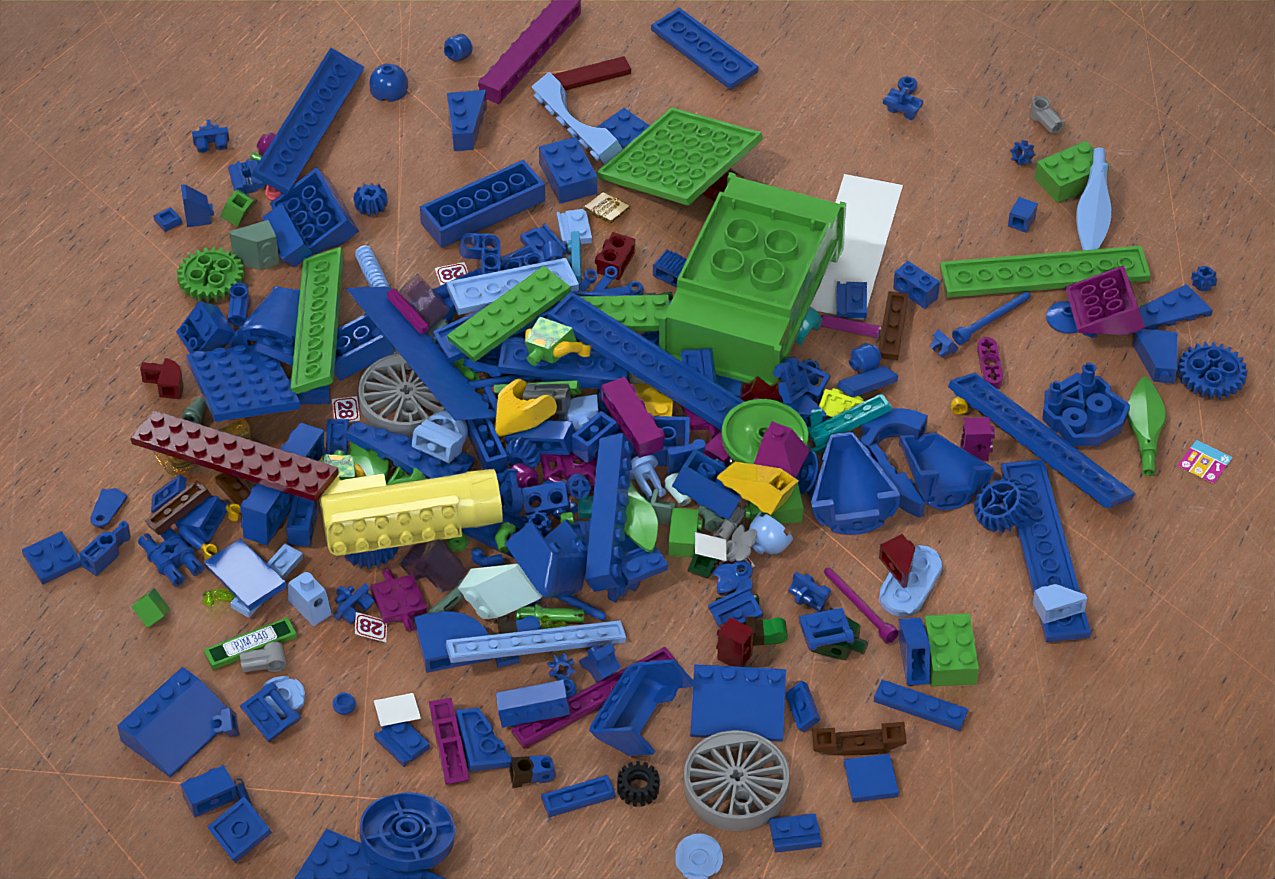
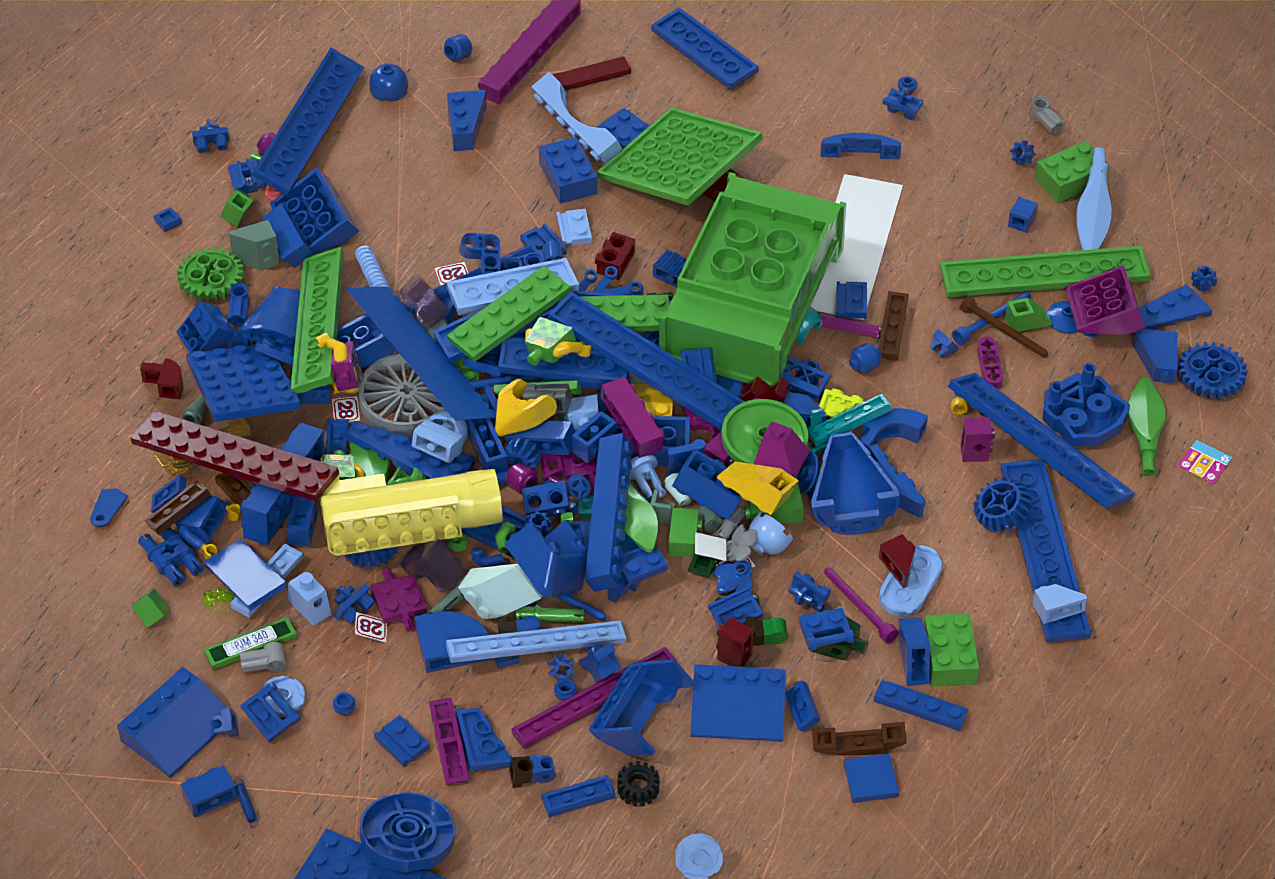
blue plate [22,531,82,585] -> none
blue piece [79,521,131,576] -> none
blue slope [181,184,214,227] -> none
blue plate [207,797,273,863] -> none
blue gear [353,183,388,216] -> none
white sticker [374,693,421,726] -> none
magenta axle [387,289,429,334] -> none
blue brick [420,160,545,248] -> none
blue brick [496,680,570,728] -> none
blue piece [499,469,523,513] -> none
clear neon green arm [539,616,568,629] -> none
dark azure plate [568,231,582,285] -> none
piece [583,192,630,224] -> none
light grey piece [683,731,790,831] -> none
blue plate [769,813,822,853] -> none
blue plate [773,356,809,404] -> none
blue tile [838,366,899,397] -> none
blue brick [893,261,940,309] -> none
blue cone [899,433,994,510] -> none
none -> torso [315,333,364,394]
none -> blue slope [821,133,901,159]
none -> reddish brown piece [959,295,1048,358]
none -> bright green slope [1005,298,1052,332]

